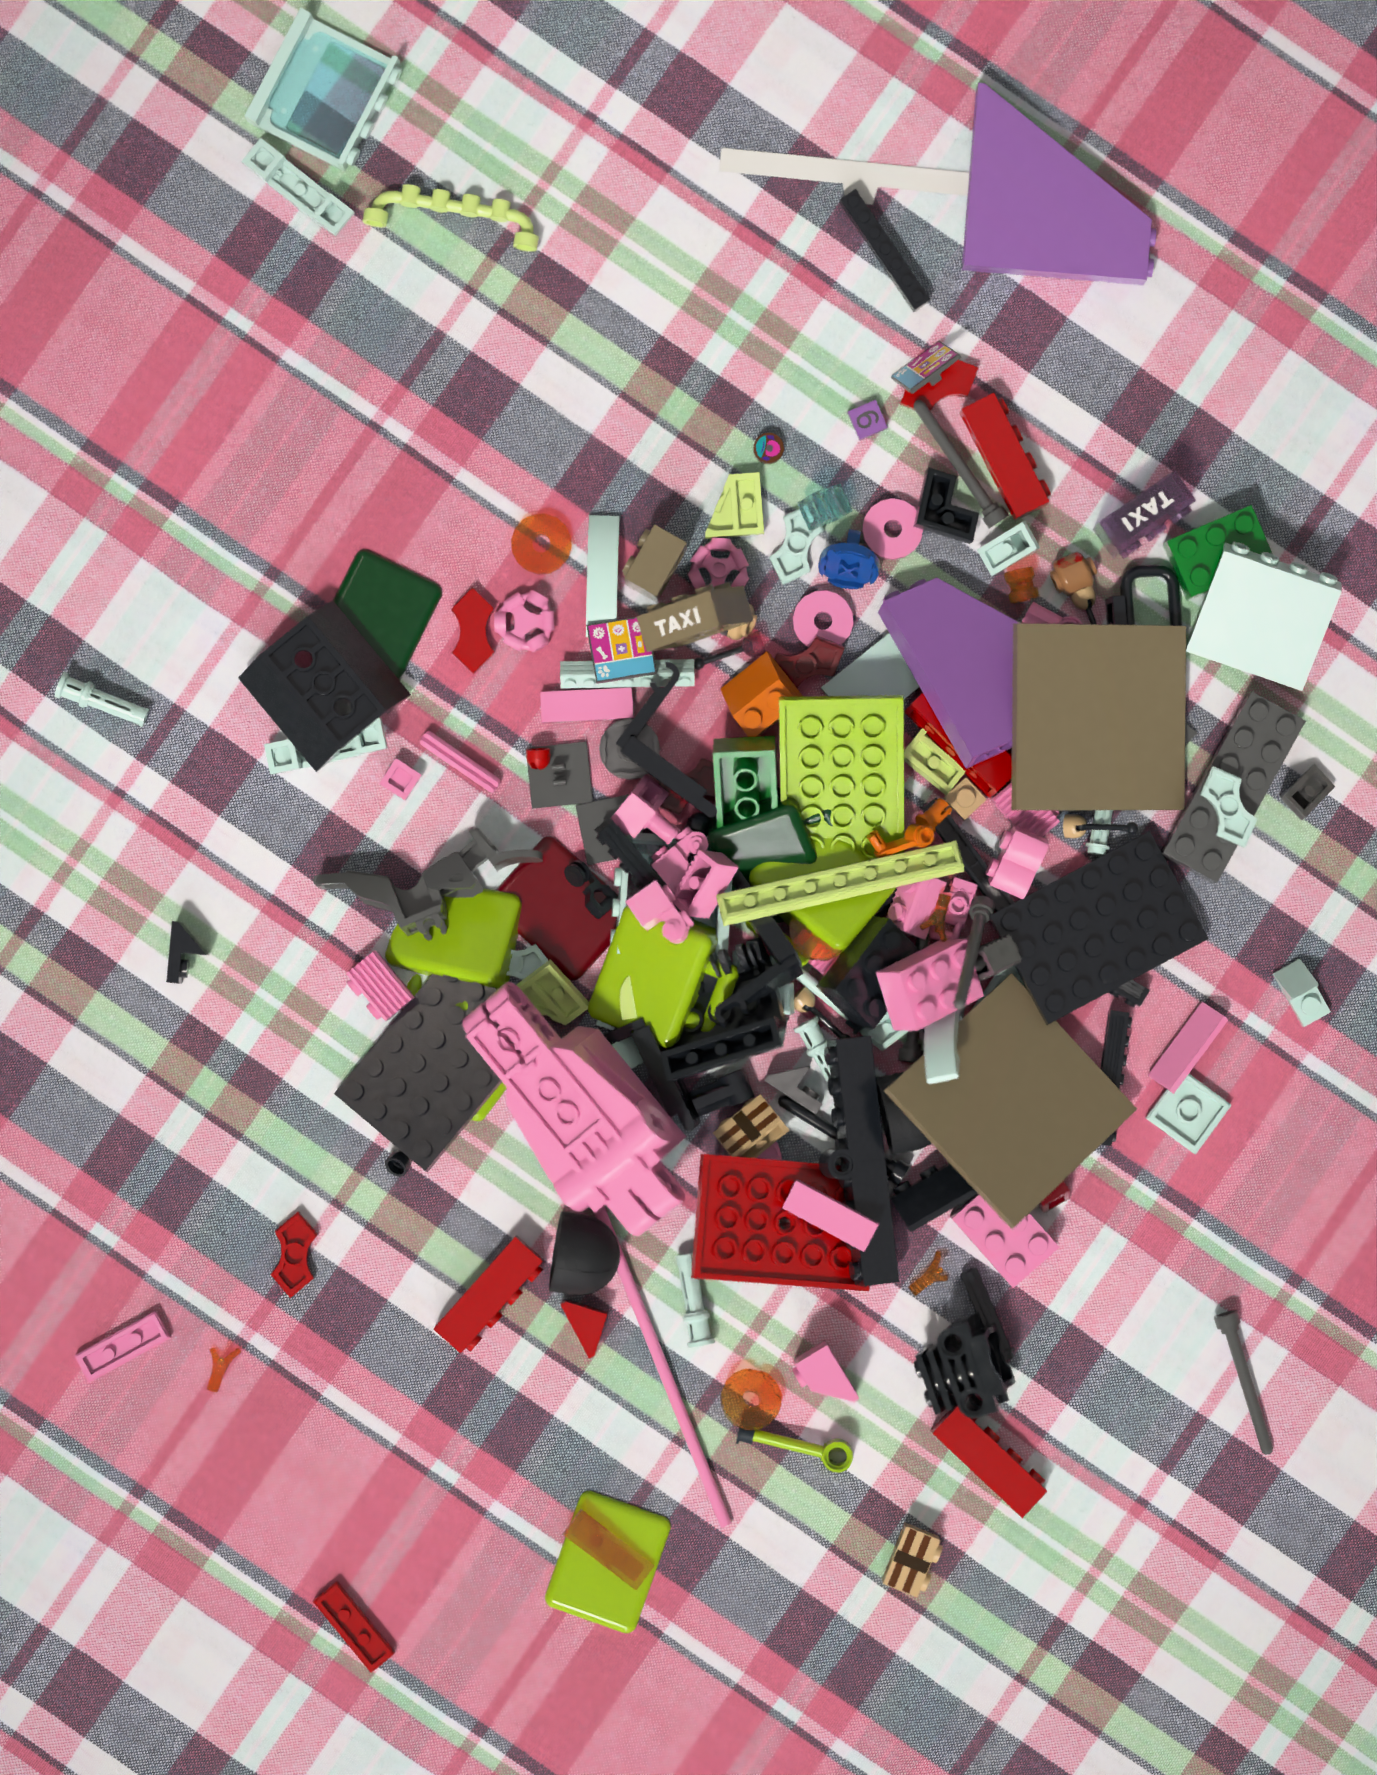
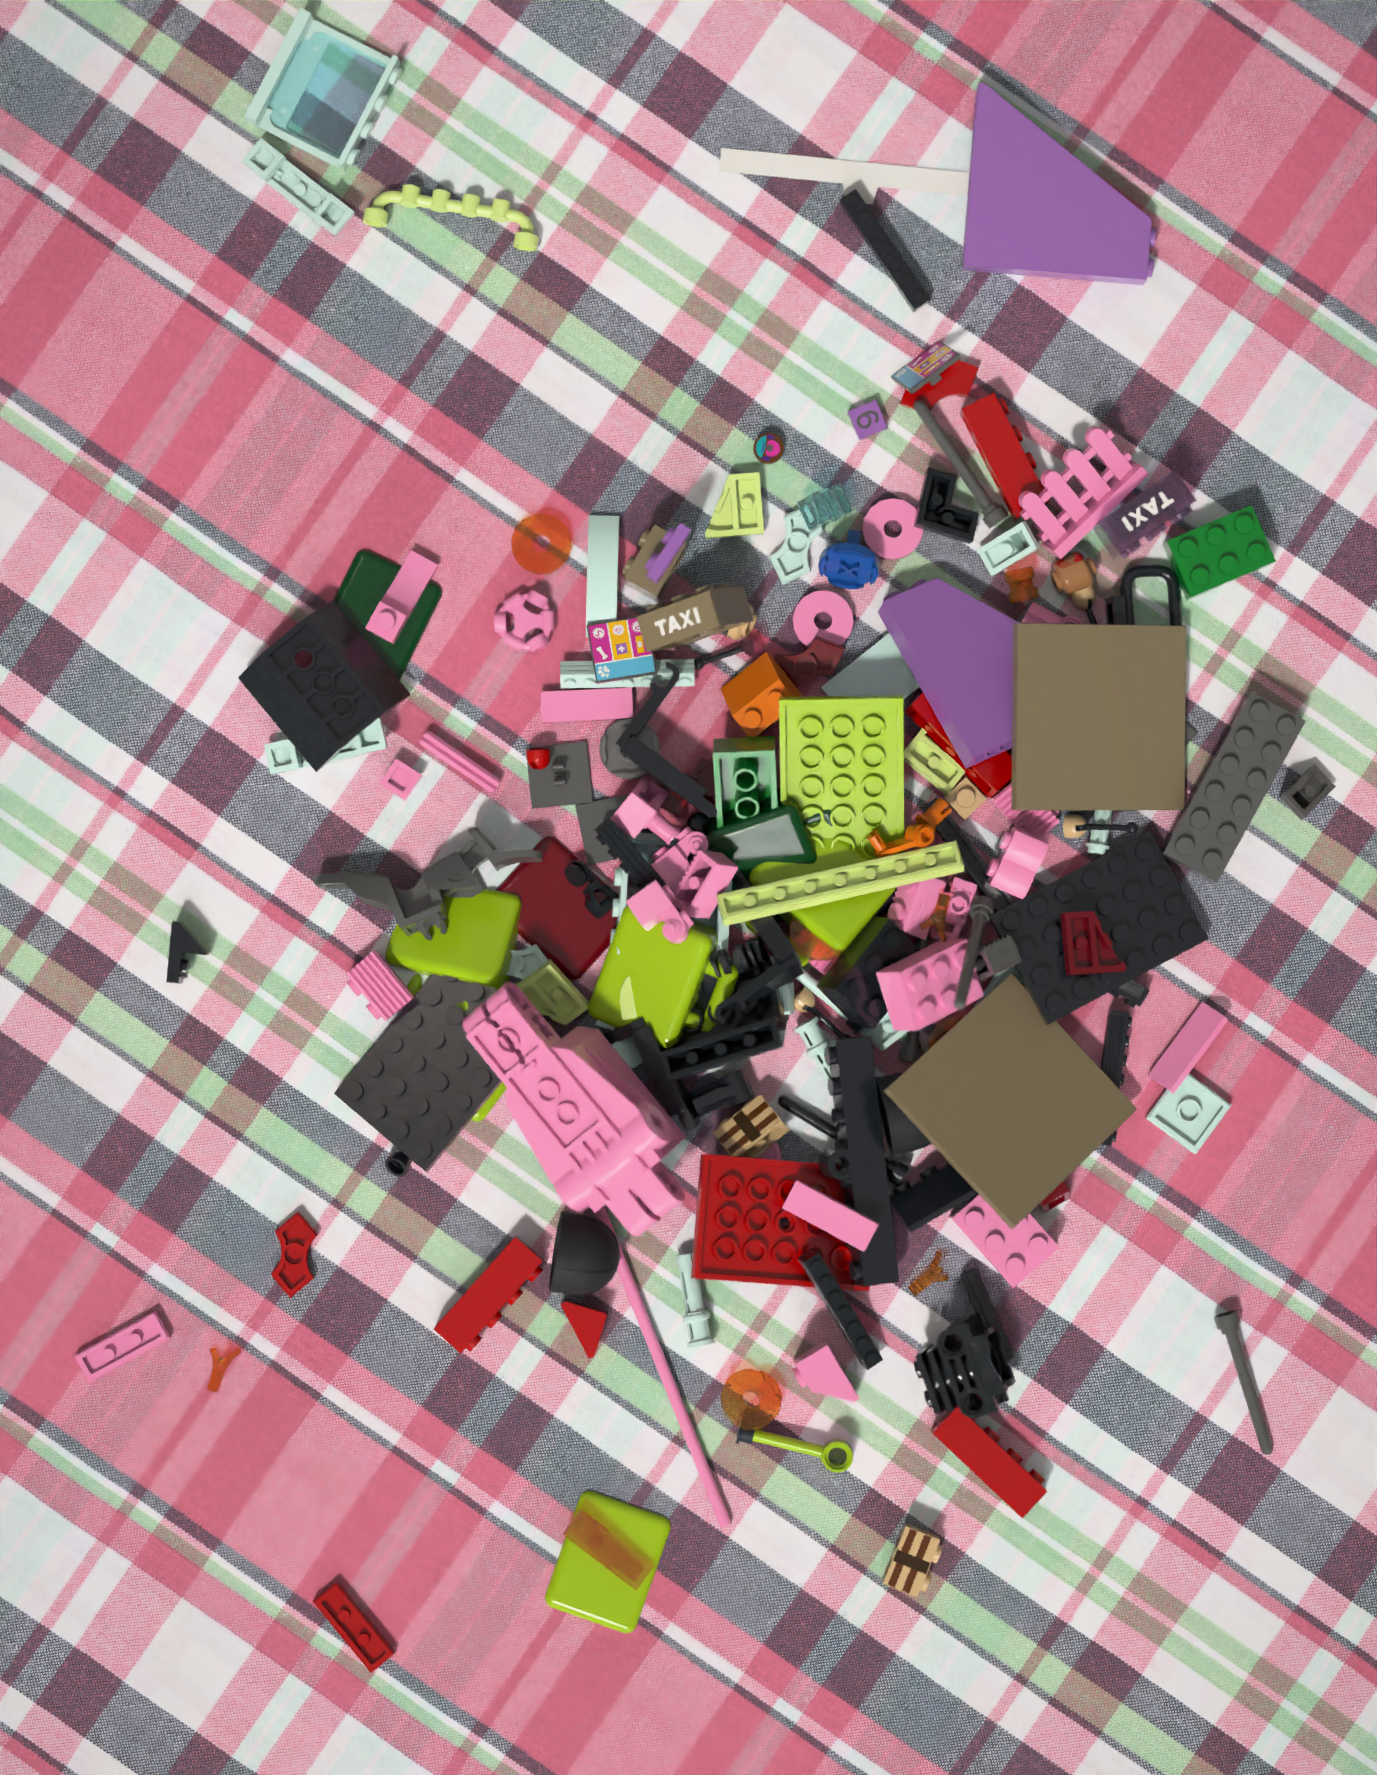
light aqua pin [54,672,149,727] -> none
red tile [451,587,495,674] -> none
bright pink piece [687,538,750,590] -> none
flat silver slope [764,1066,823,1114] -> none
light aqua slope [924,1008,965,1084] -> none
light aqua panel [1186,542,1342,691] -> none
light aqua tile [1200,766,1257,848] -> none
light aqua slope [1273,959,1331,1027] -> none
none -> bright pink slope [365,550,438,645]
none -> medium lavender plate [645,523,691,584]
none -> black piece [797,1248,883,1370]
none -> bright pink fence [1018,427,1149,559]
none -> dark red wing [1060,911,1126,976]

